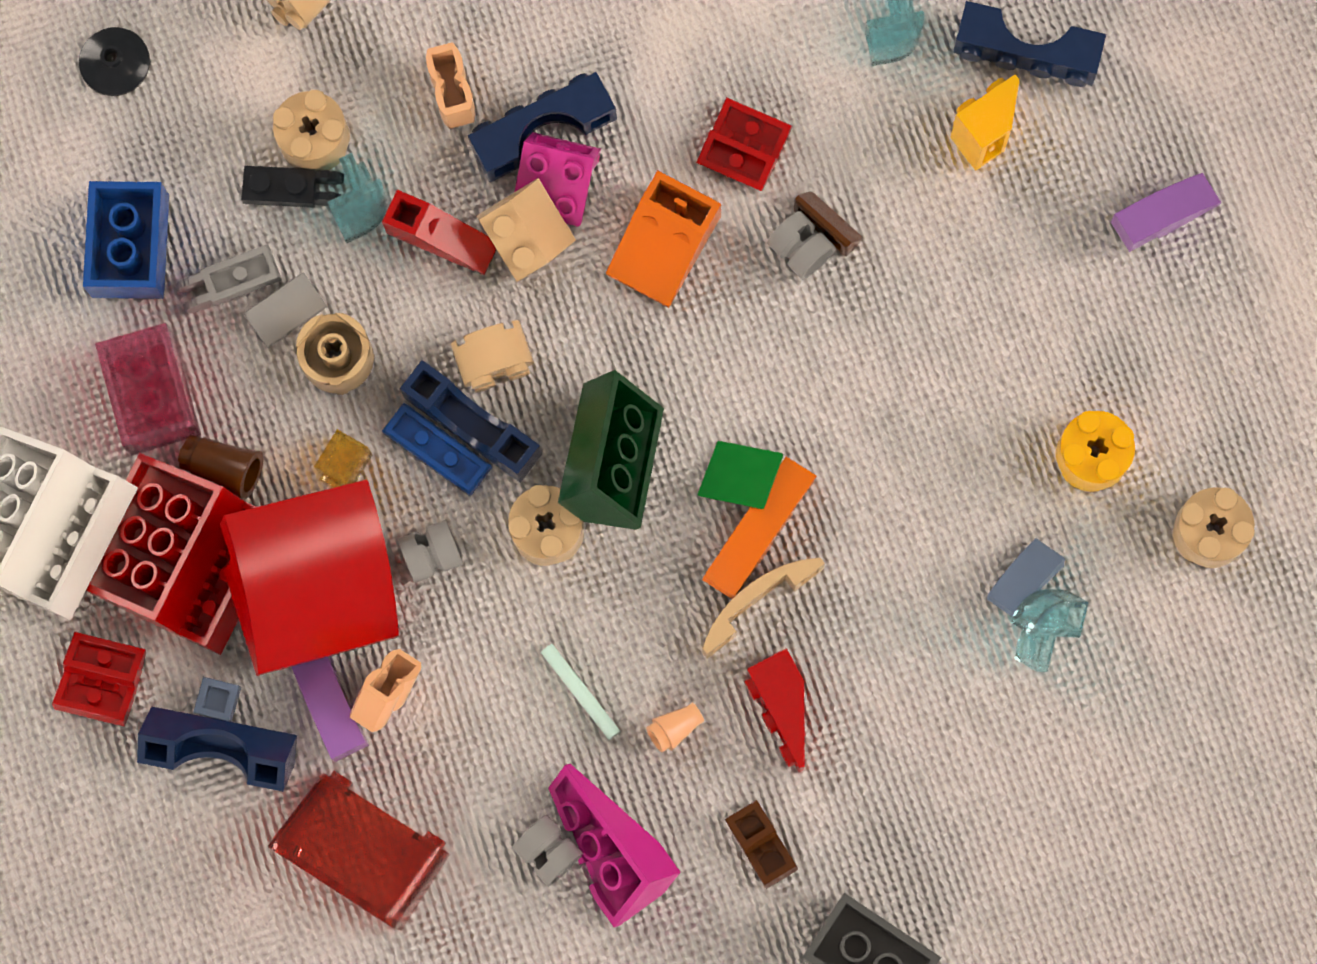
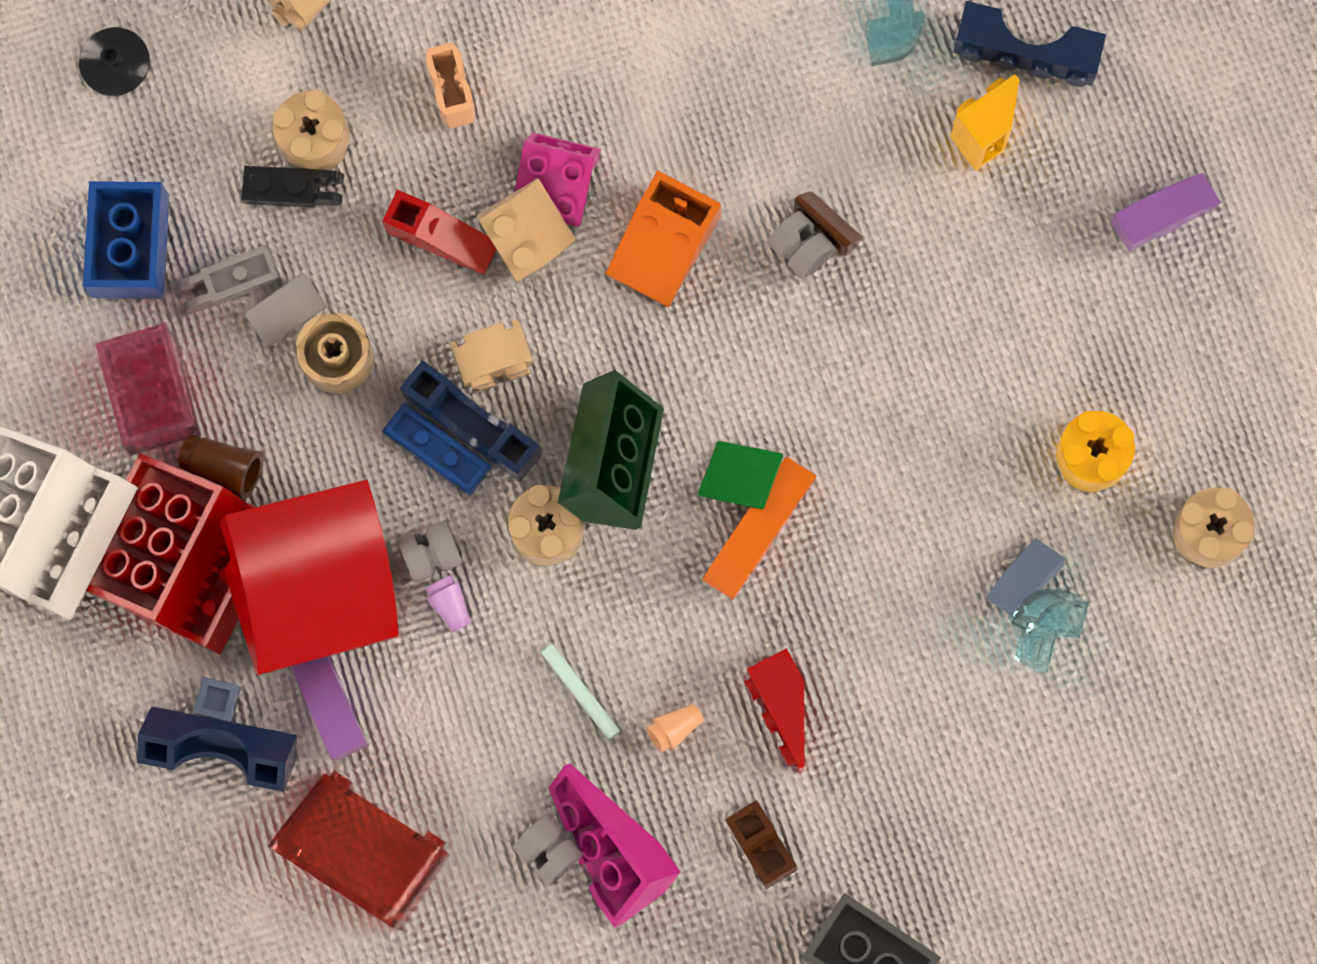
red slope [52,632,146,727] -> none
clear yellow brick [314,429,373,488] -> none
clear light blue brick [327,153,387,244] -> none
light nougat brick [350,649,421,732] -> none
dark blue arch [468,72,617,183] -> none
red slope [696,97,793,191] -> none
tan slope [702,558,825,659] -> none
none -> lavender cone [425,575,472,633]

